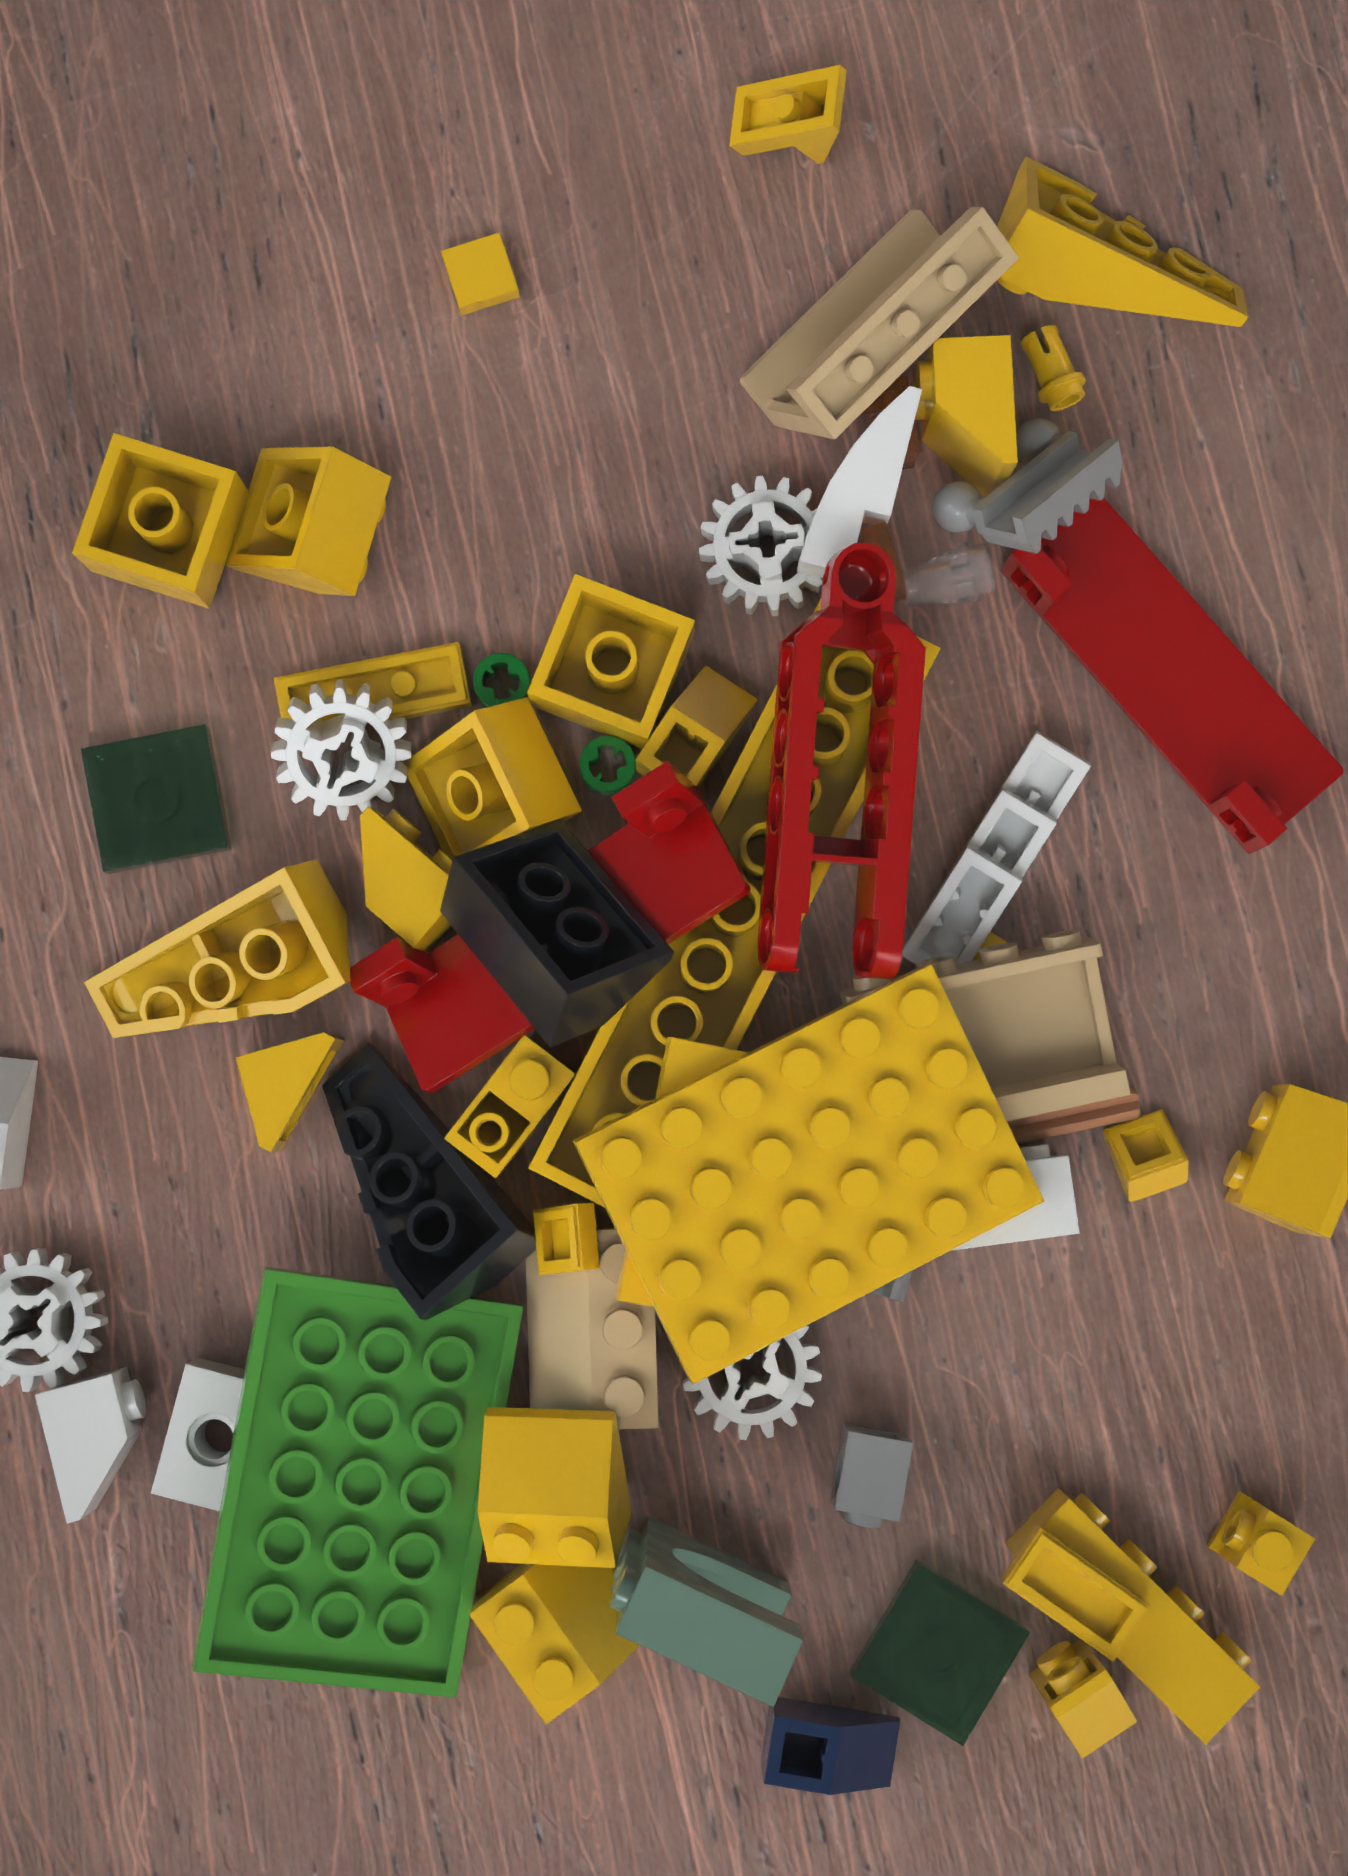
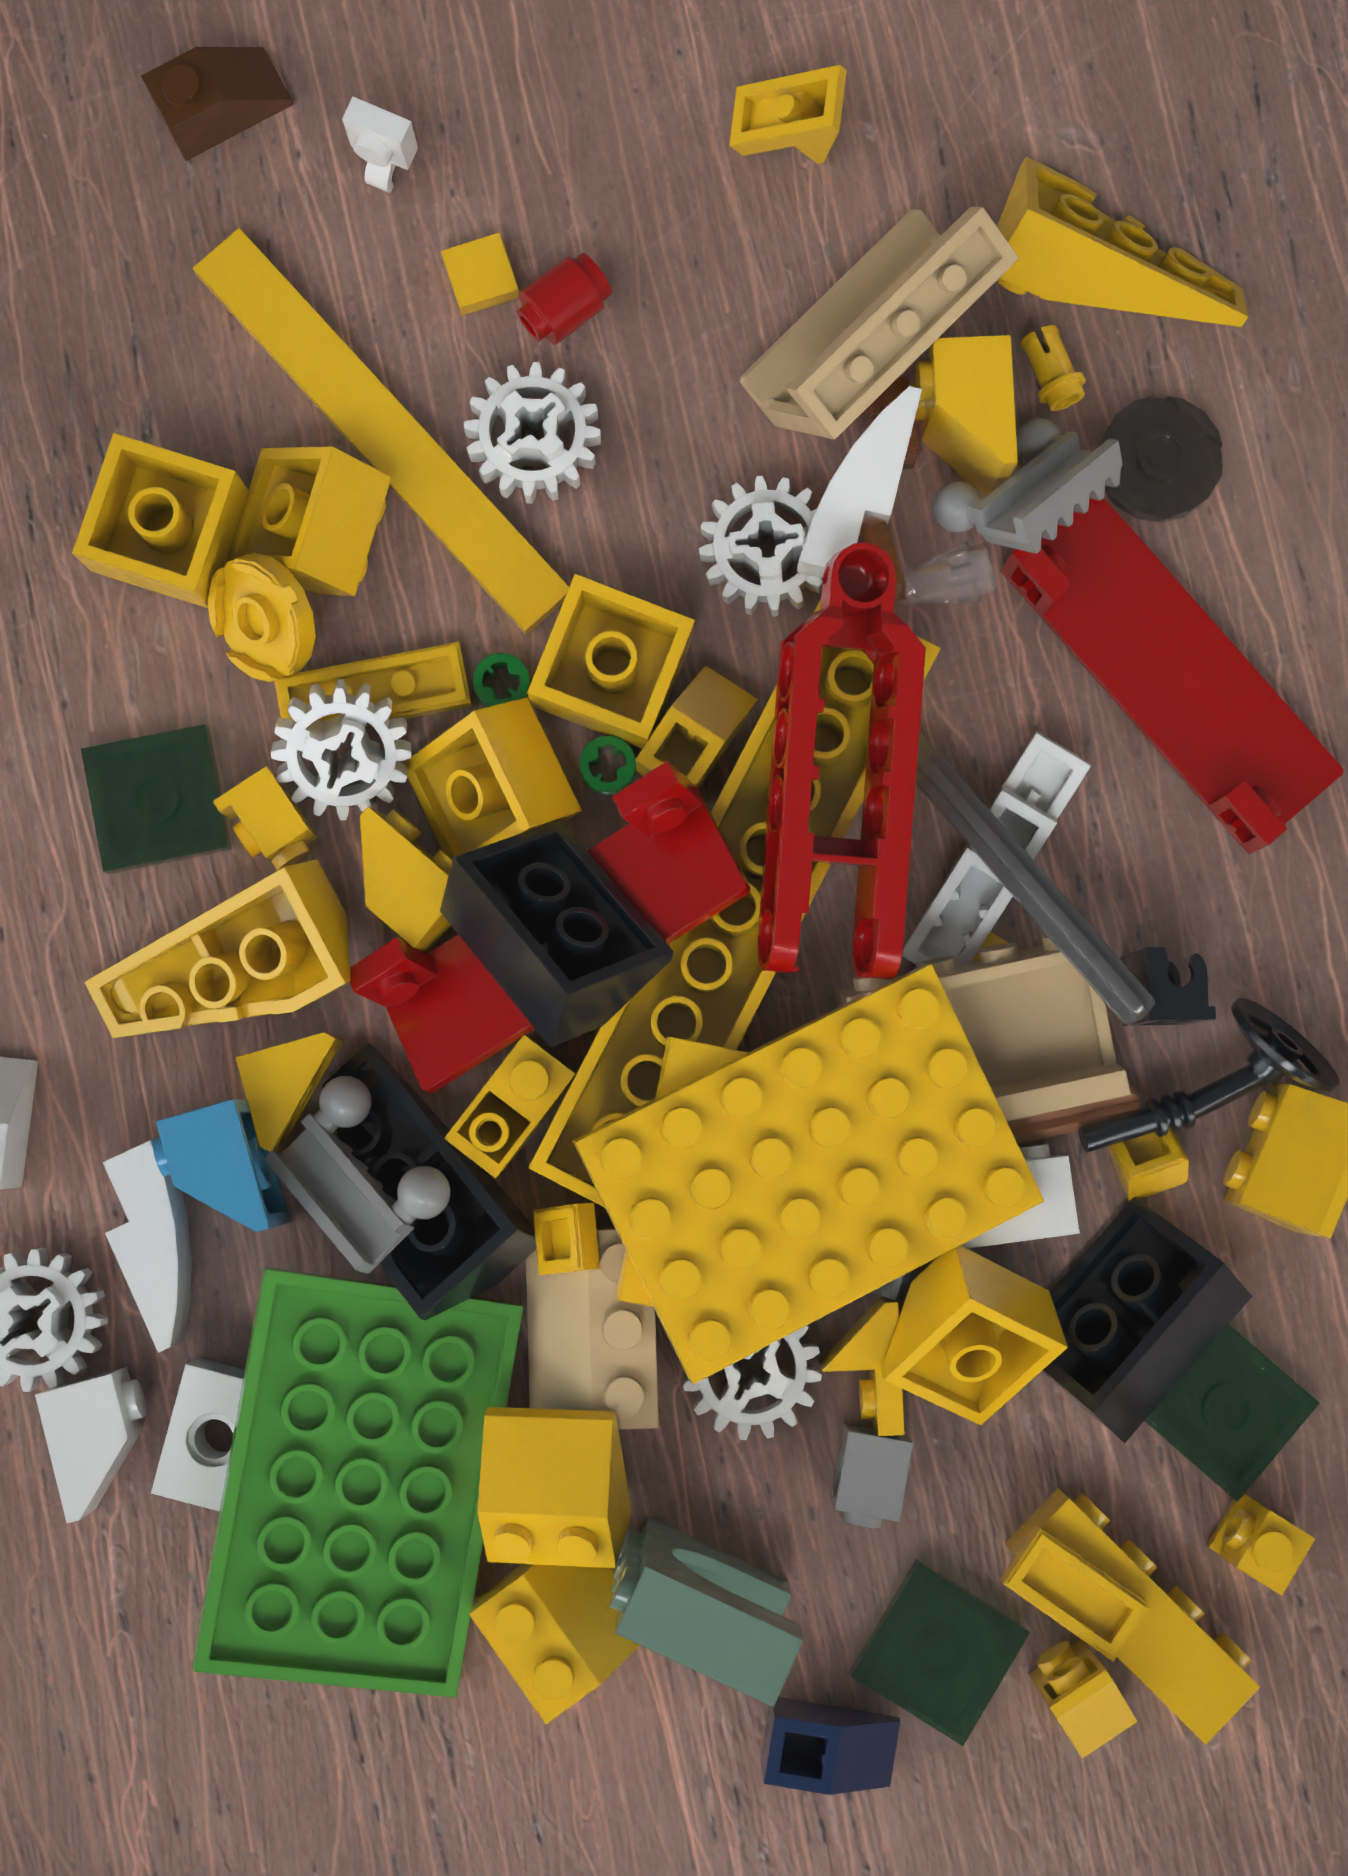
none -> white slope [102,1140,192,1353]
none -> reddish brown slope [141,47,294,161]
none -> dark azure slope [152,1099,291,1232]
none -> yellow tile [192,228,569,636]
none -> yellow tile [207,553,316,682]
none -> yellow brick [213,766,318,871]
none -> light grey gear [264,1076,450,1274]
none -> white plate [342,96,418,193]
none -> white gear [464,362,601,504]
none -> red brick [516,253,612,345]
none -> yellow slope [819,1297,905,1436]
none -> yellow slope [881,1245,1068,1425]
none -> flat silver axle [916,731,1155,1025]
none -> black slope [1042,1197,1253,1443]
none -> black dish [1078,998,1339,1153]
none -> clear smoke tile [1099,396,1223,523]
none -> black hinge [1120,947,1216,1026]
none -> clear green tile [1144,1324,1320,1502]

